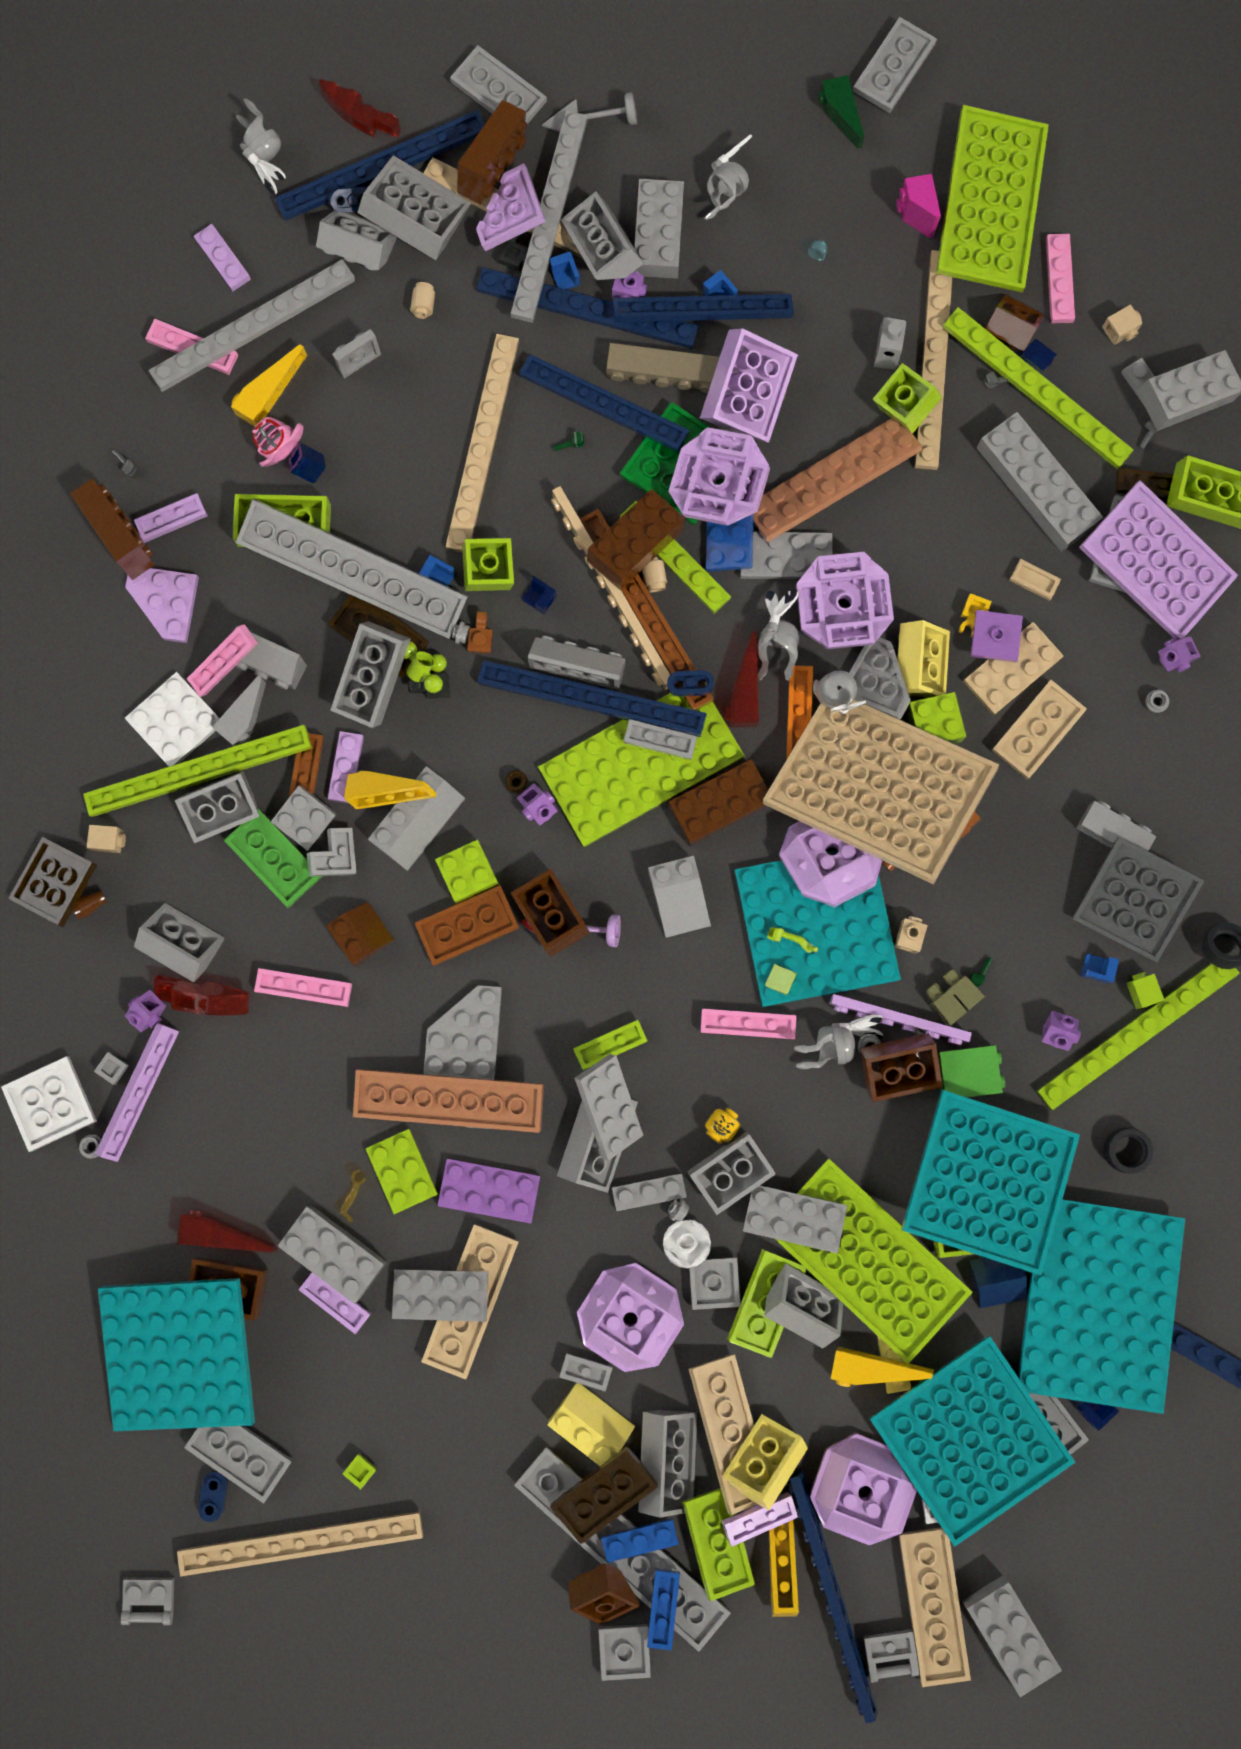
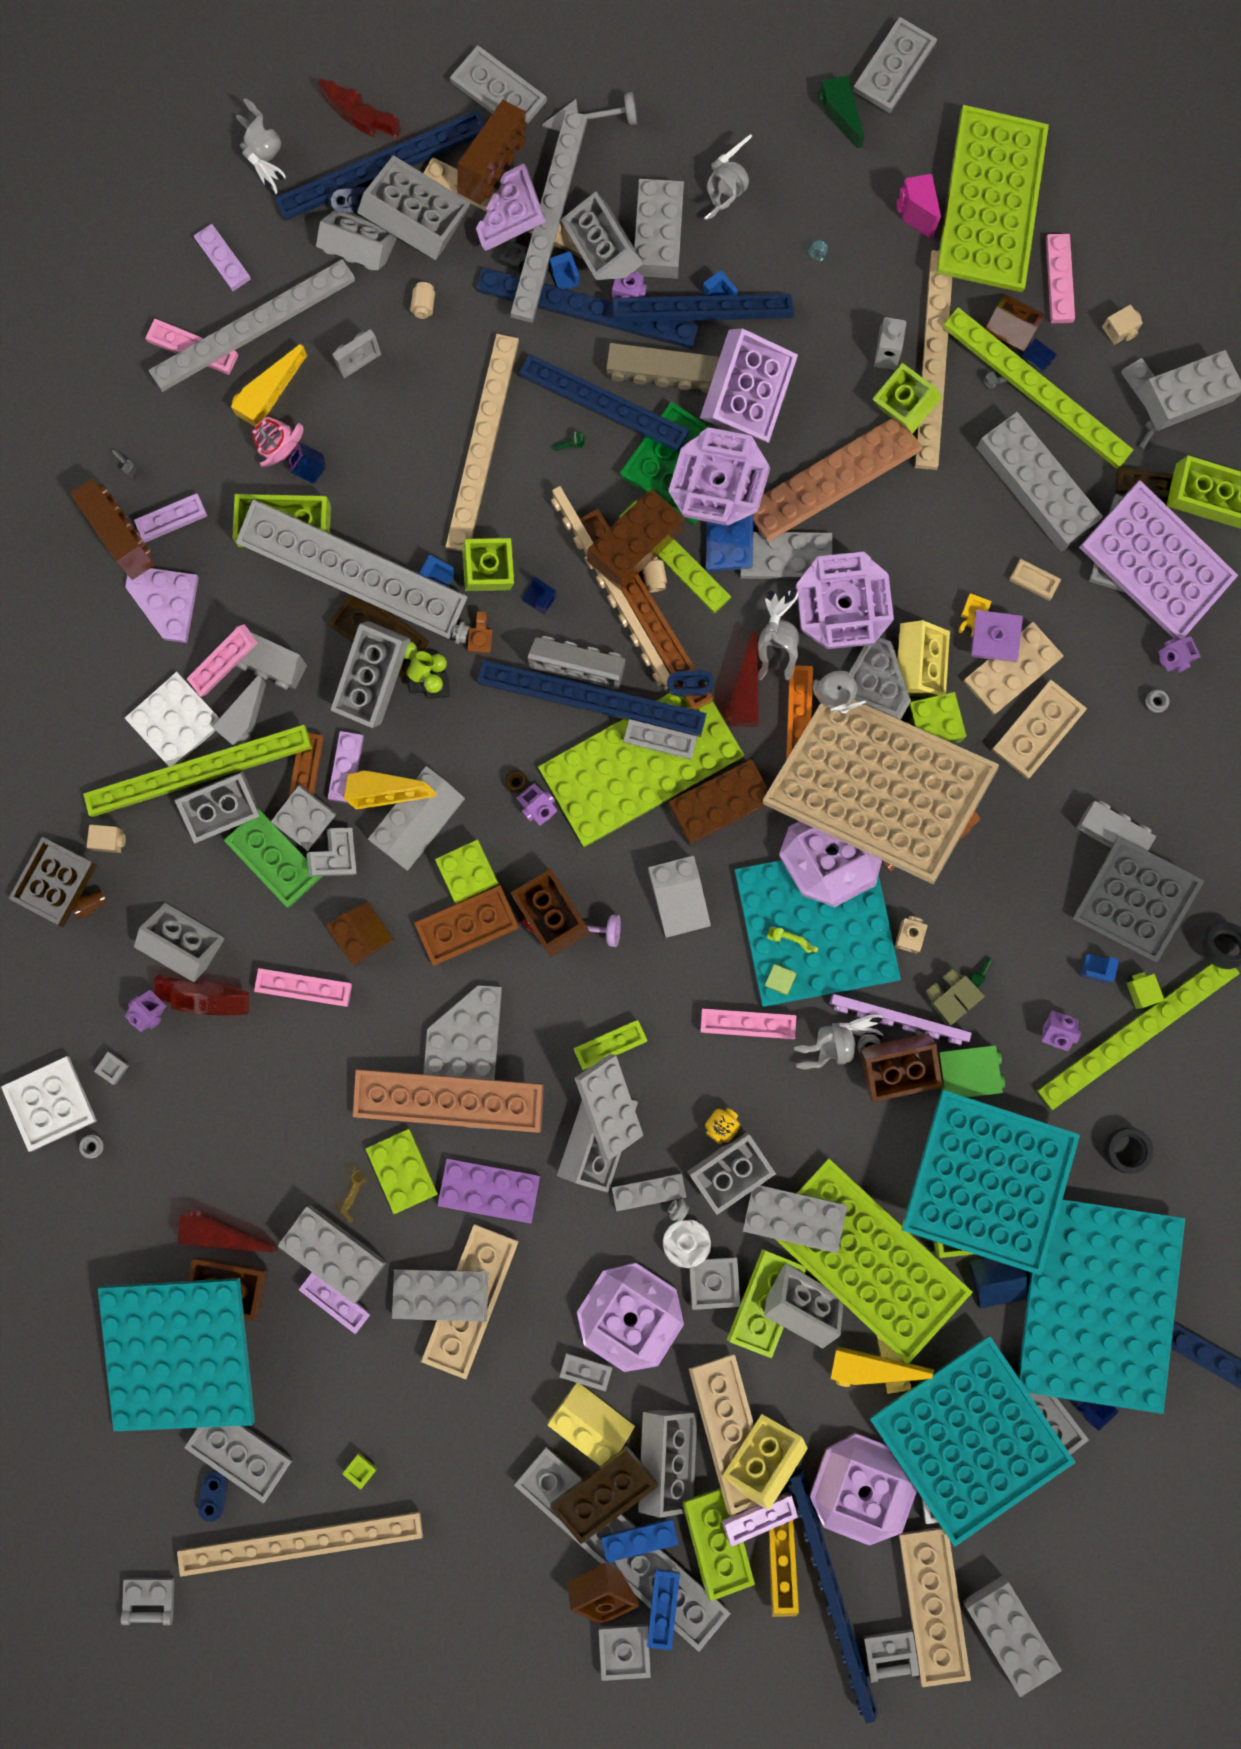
lavender plate [95,1023,179,1162] -> none

